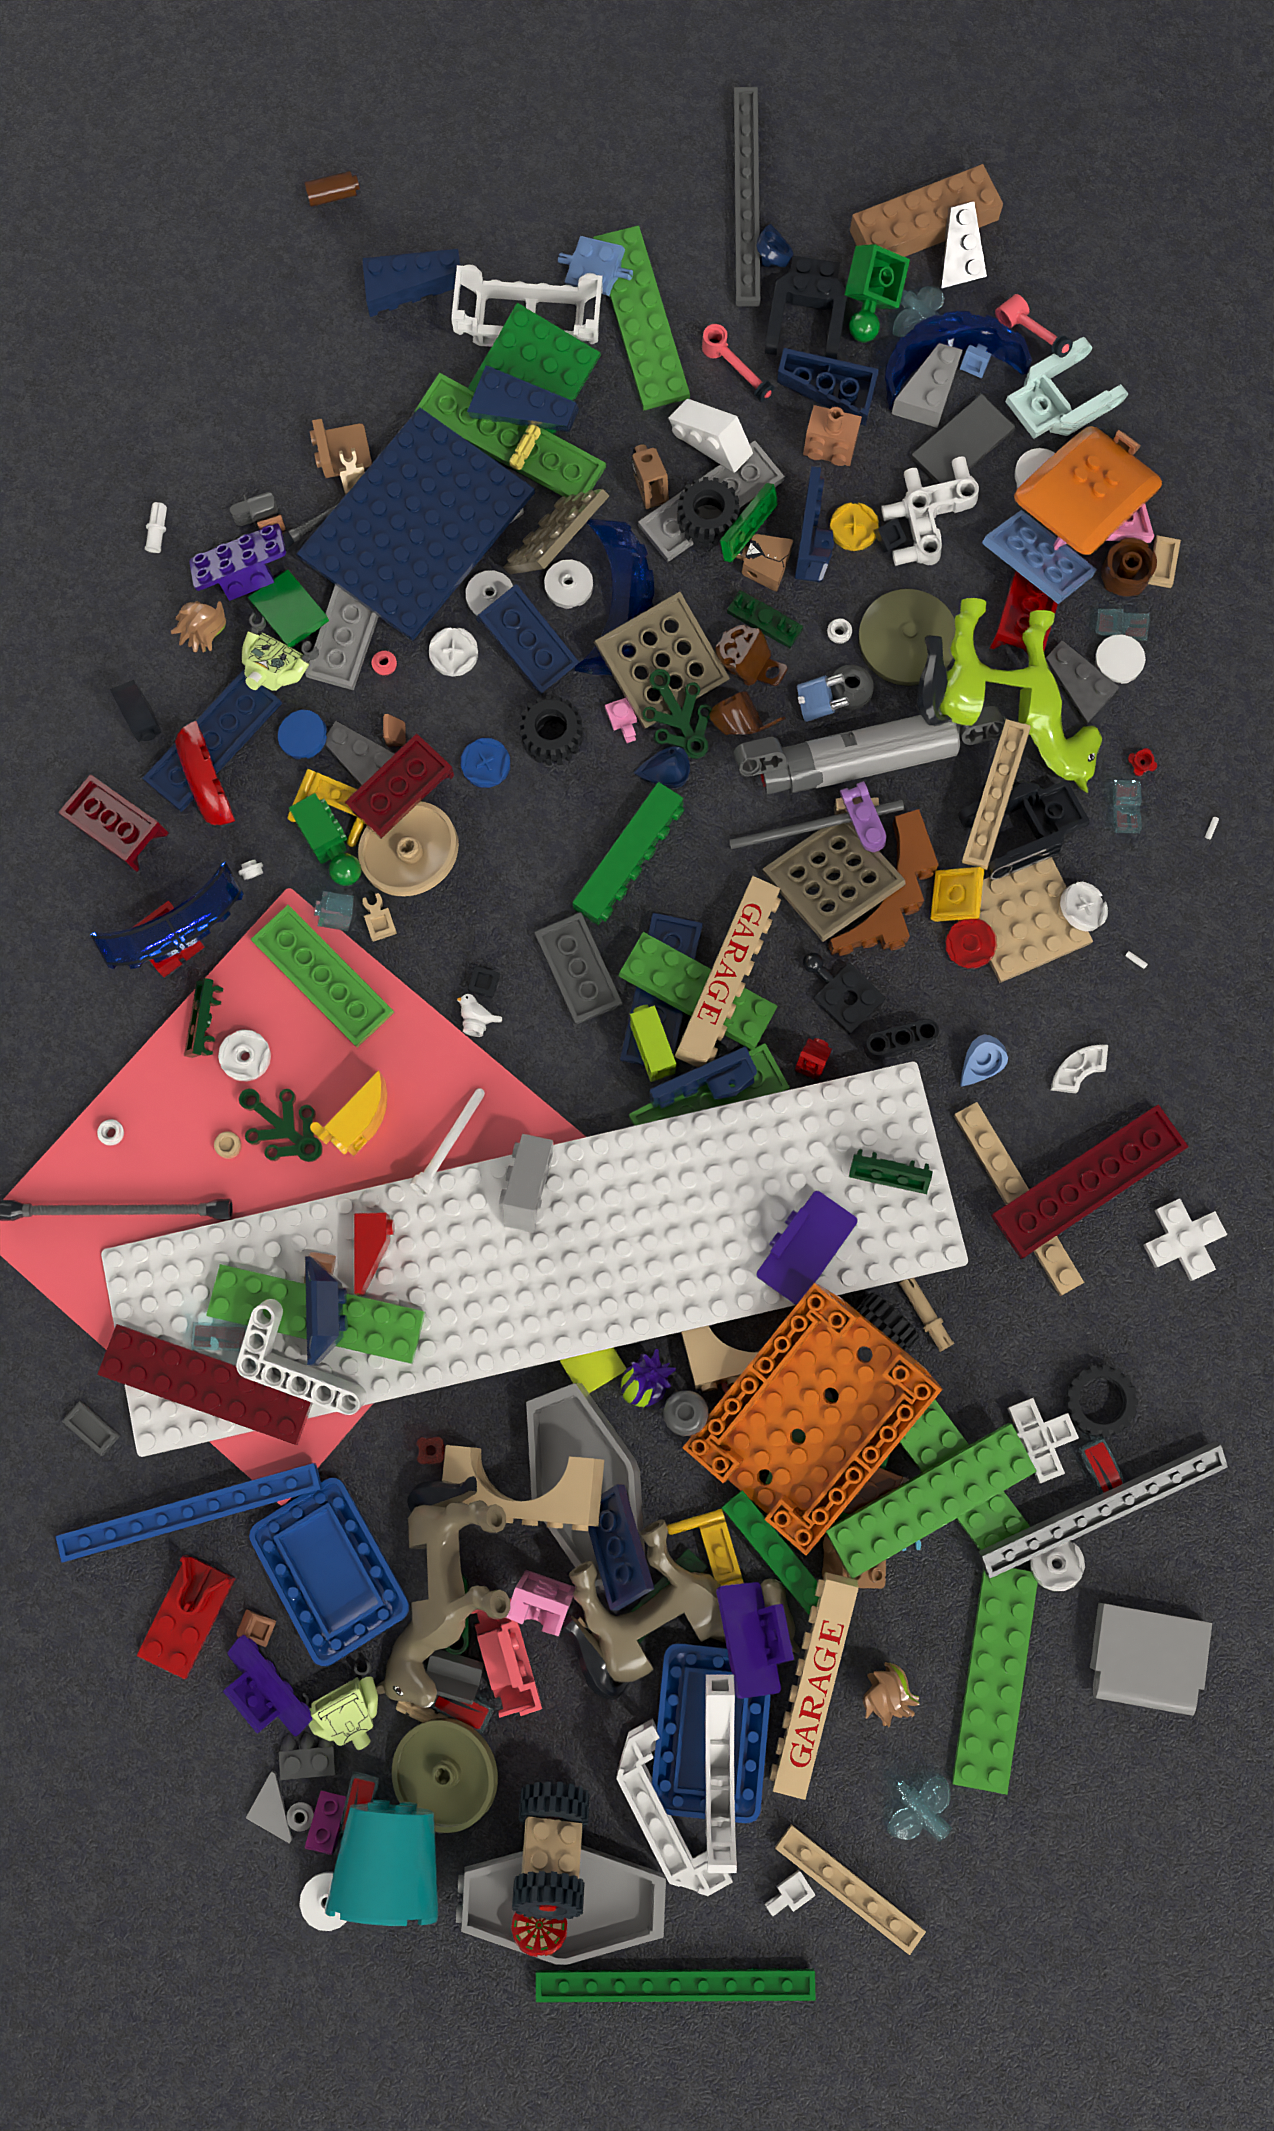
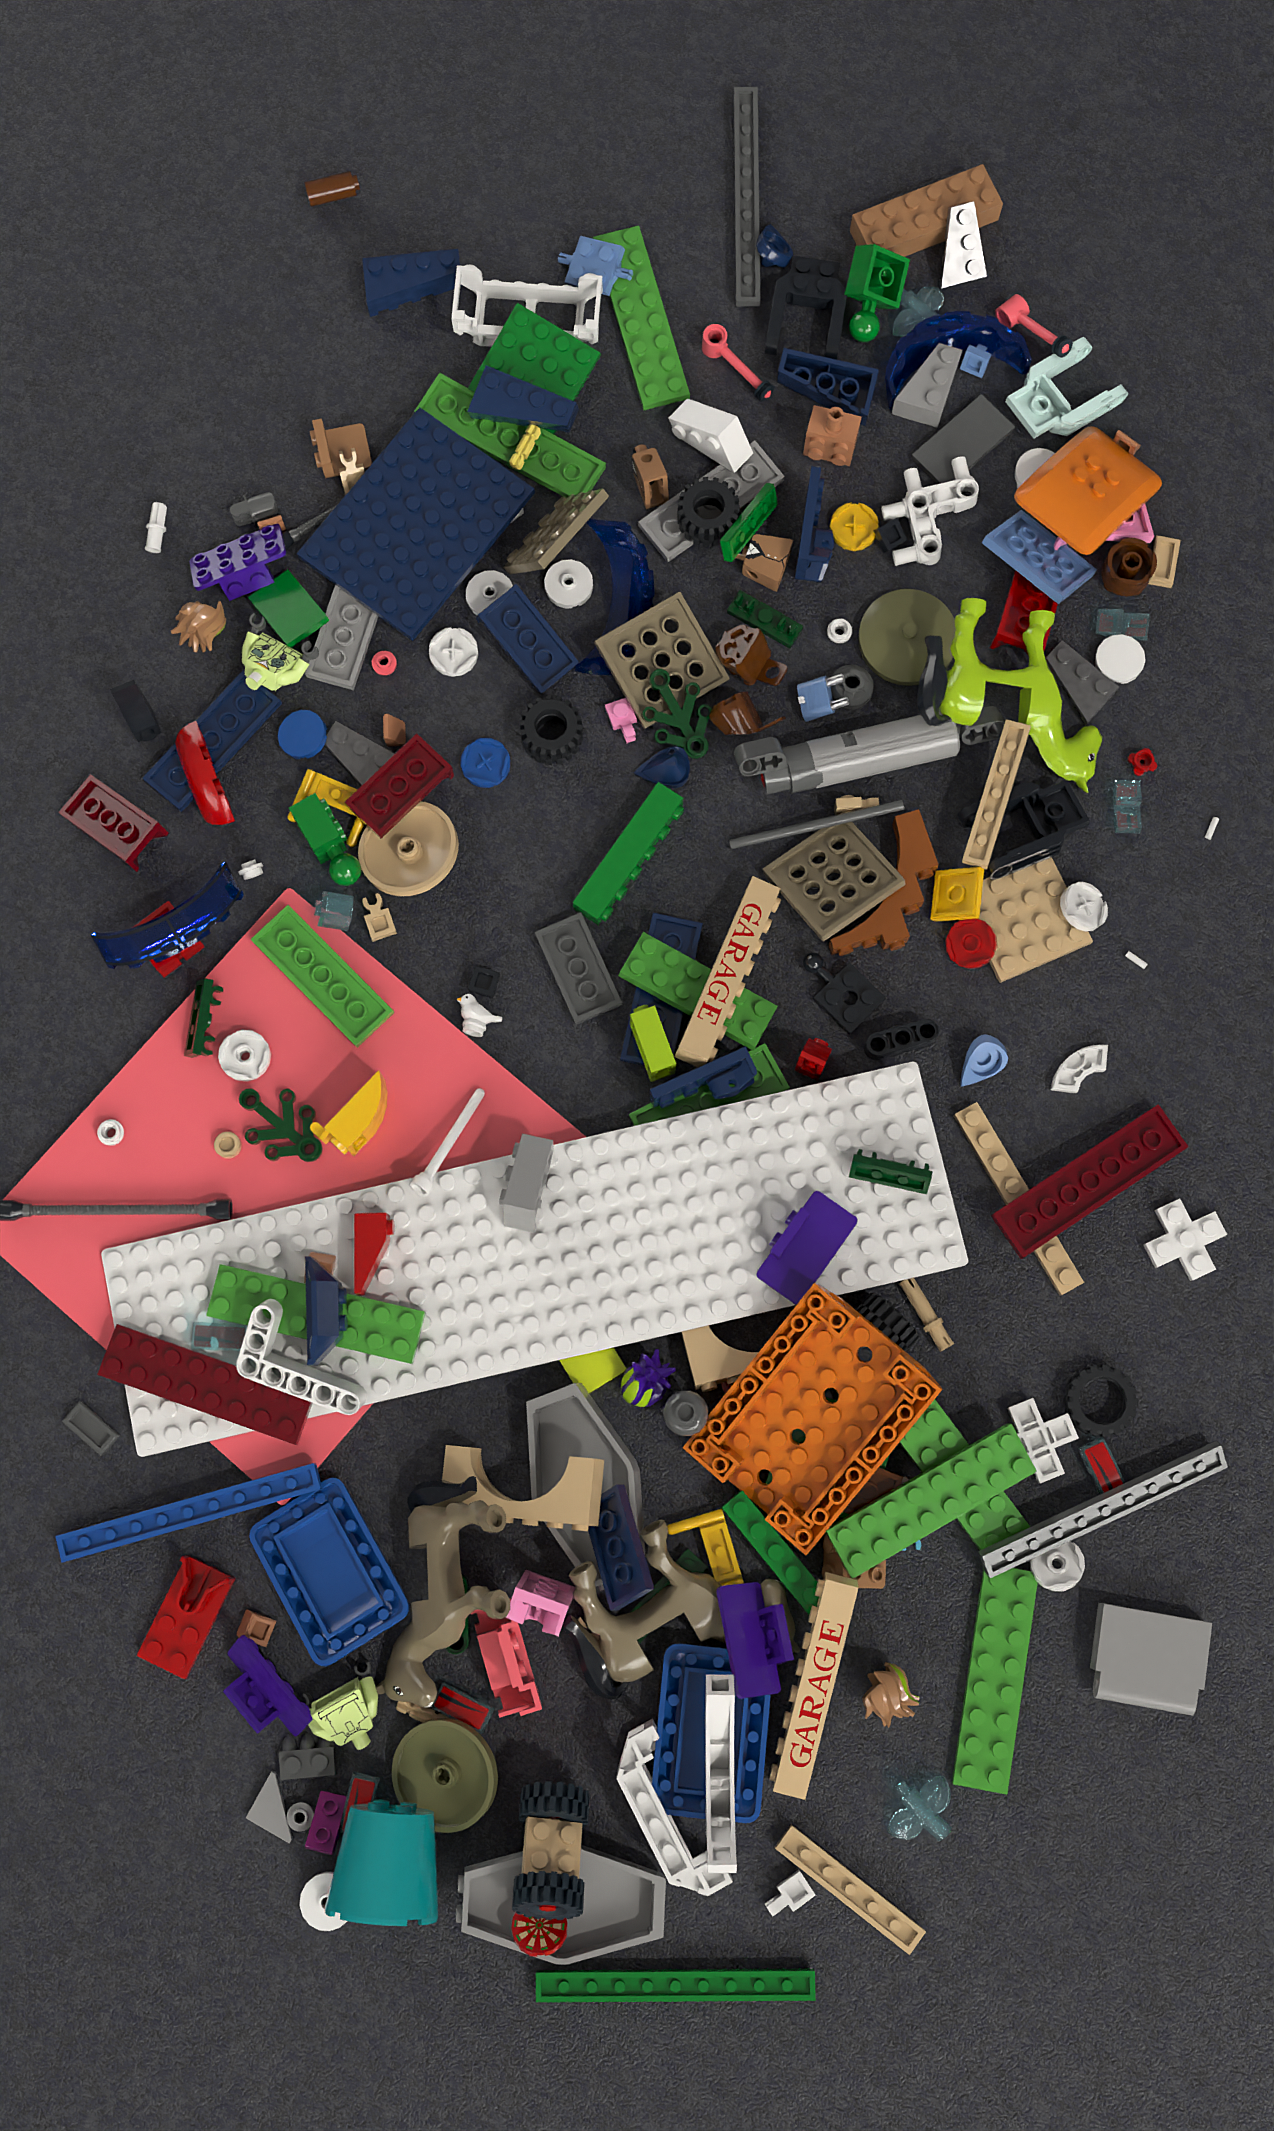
clear red brick [417,1437,445,1464] -> none
dark grey panel [426,1649,484,1705] -> none
medium lavender plate [840,781,886,852] -> none

